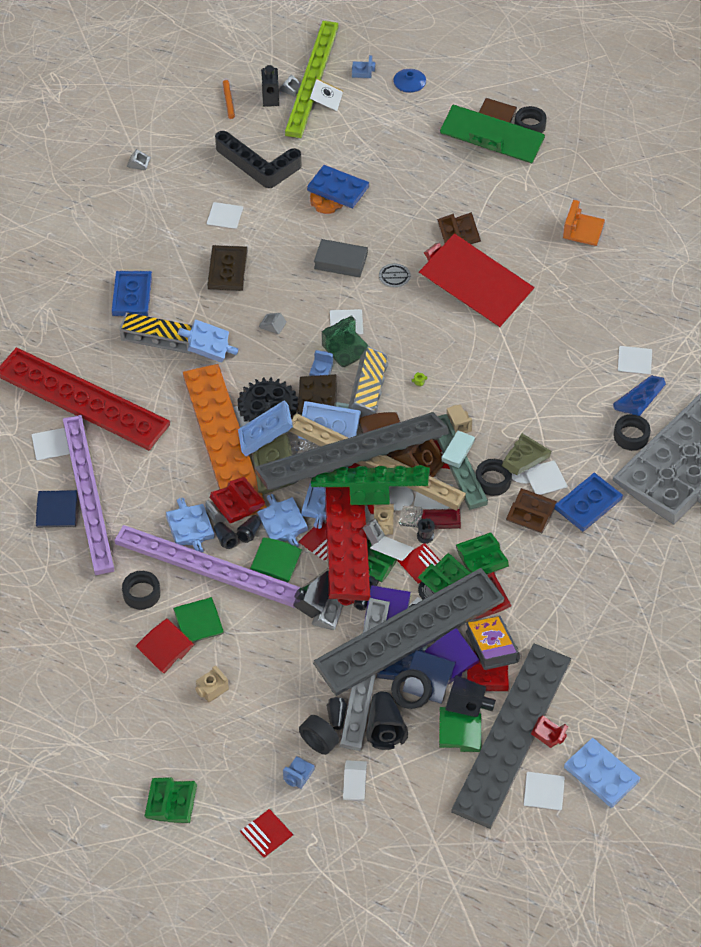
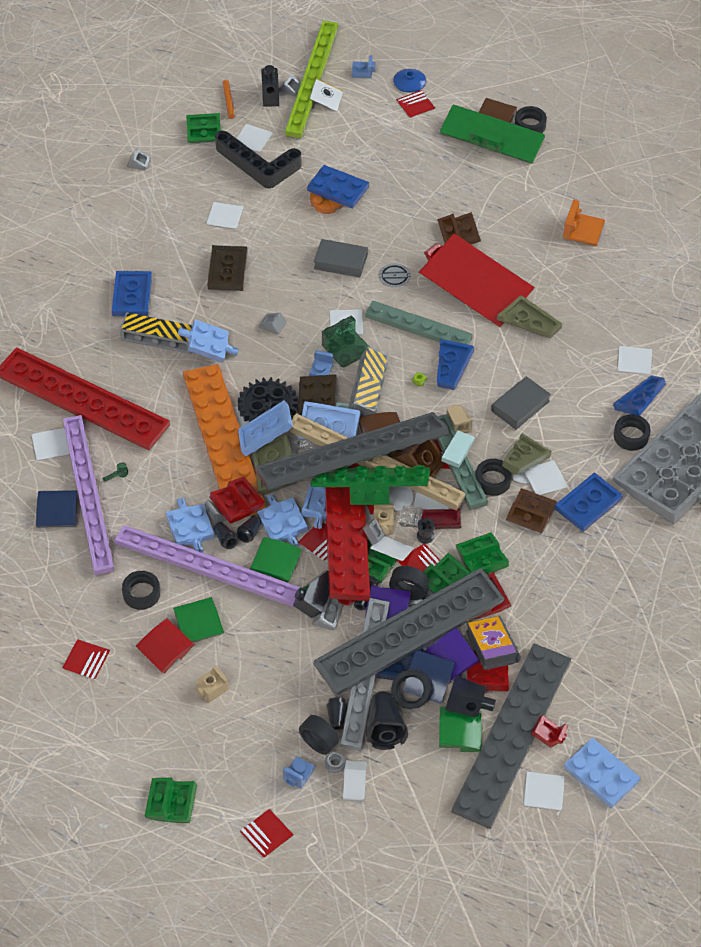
none -> red sticker [62,639,110,679]
none -> clear green hand [102,462,128,482]
none -> green slope [186,113,221,143]
none -> white sticker [237,124,273,152]
none -> light grey plate [325,752,346,773]
none -> sand green plate [365,300,473,345]
none -> black tyre [389,566,429,600]
none -> red sticker [396,90,435,118]
none -> blue wing [437,339,474,390]
none -> dark grey piece [491,376,551,430]
none -> olive wing [497,295,562,338]

